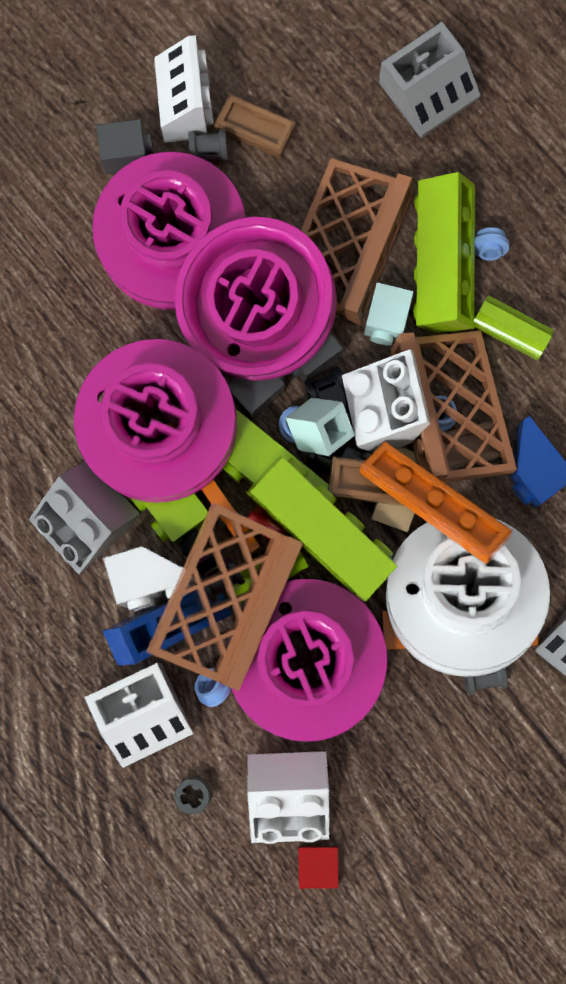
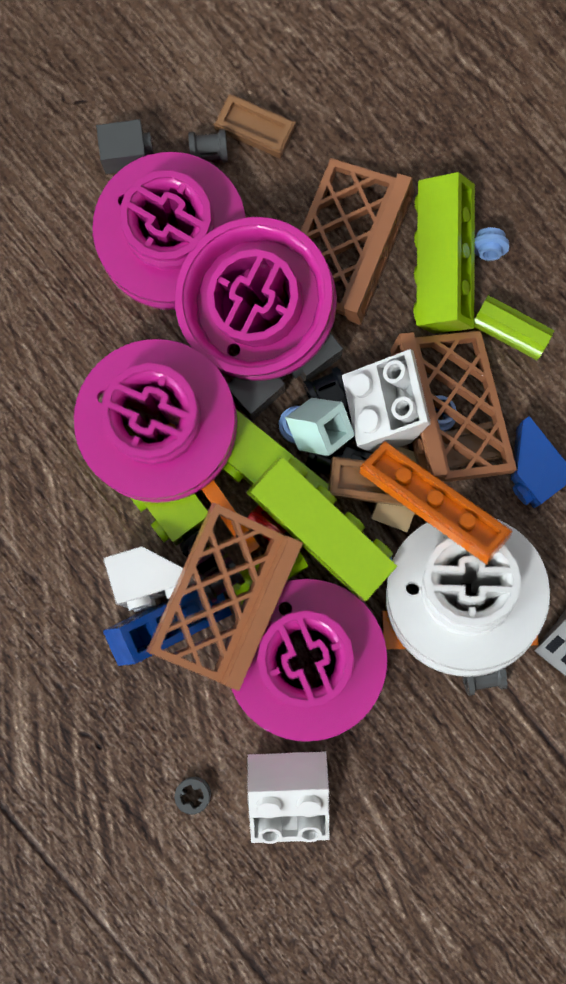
light grey slope [29,461,140,574] -> none
white slope [84,663,194,768] -> none
white slope [155,35,213,142] -> none
light blue plate [194,668,231,707] -> none
red tile [298,846,338,889] -> none
light aqua brick [364,283,413,346] -> none
light grey slope [378,22,481,138] -> none

